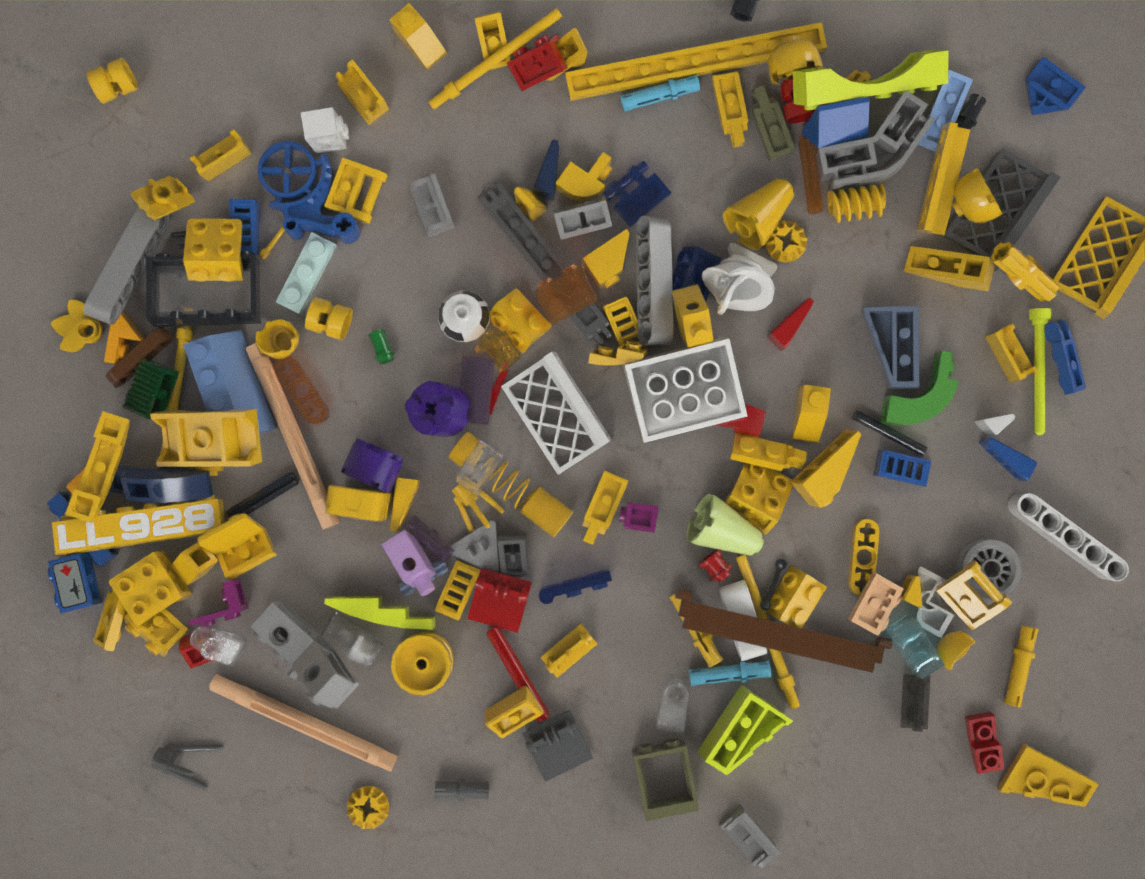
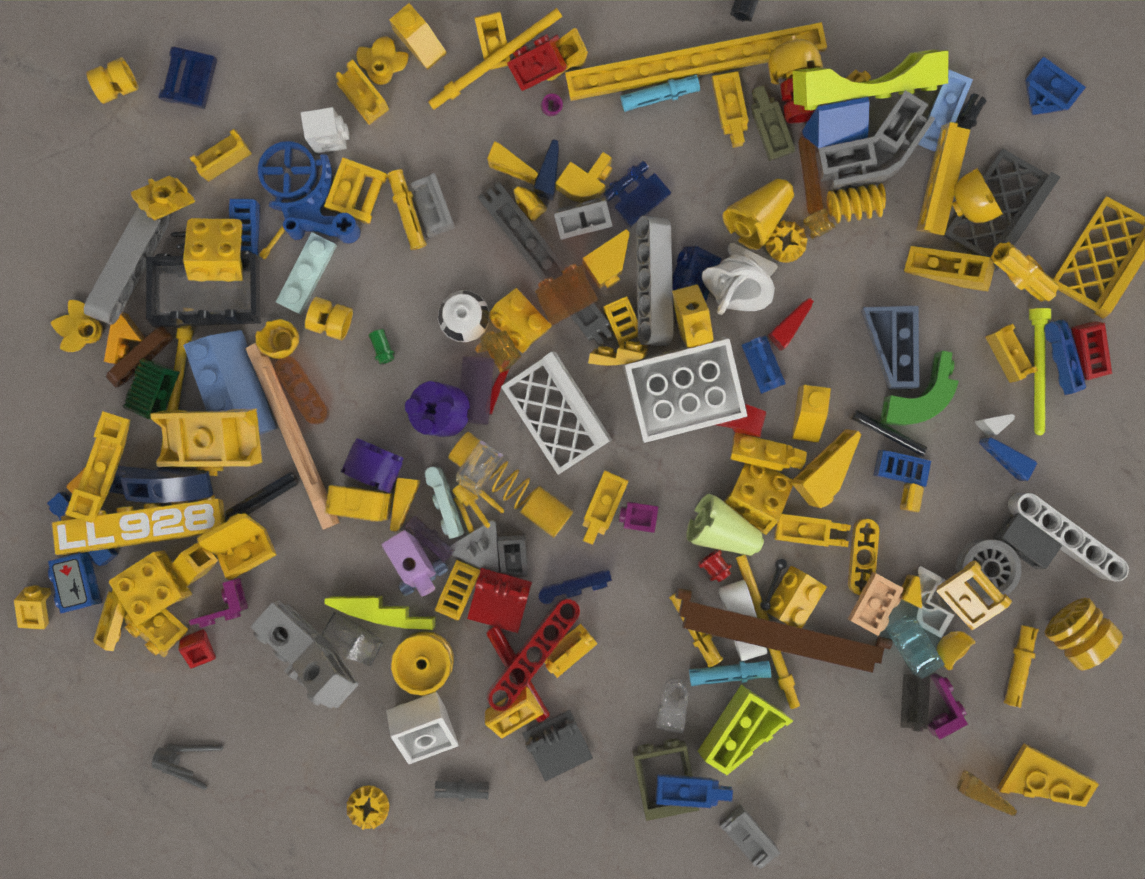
clear piece [190,626,247,666] -> none
light nougat piece [209,674,398,772] -> none
red slope [965,711,1004,774] -> none
none -> yellow bracket [14,585,51,629]
none -> clear blue plate [158,47,217,109]
none -> yellow plate [356,36,408,85]
none -> white slope [386,692,459,764]
none -> yellow pin [387,169,427,250]
none -> light aqua hinge [424,466,464,539]
none -> yellow slope [487,141,538,185]
none -> red beam [487,599,580,711]
none -> magenta hinge [541,93,563,117]
none -> blue hinge [656,774,733,808]
none -> blue hinge [741,335,786,394]
none -> yellow hinge [774,514,851,547]
none -> clear yellow wheel [802,208,836,240]
none -> yellow slope [900,483,924,513]
none -> magenta bracket [927,673,968,740]
none -> clear yellow slope [957,770,1017,816]
none -> dark grey hinge [992,513,1062,569]
none -> yellow wheel [1044,597,1123,670]
none -> red slope [1071,321,1112,380]

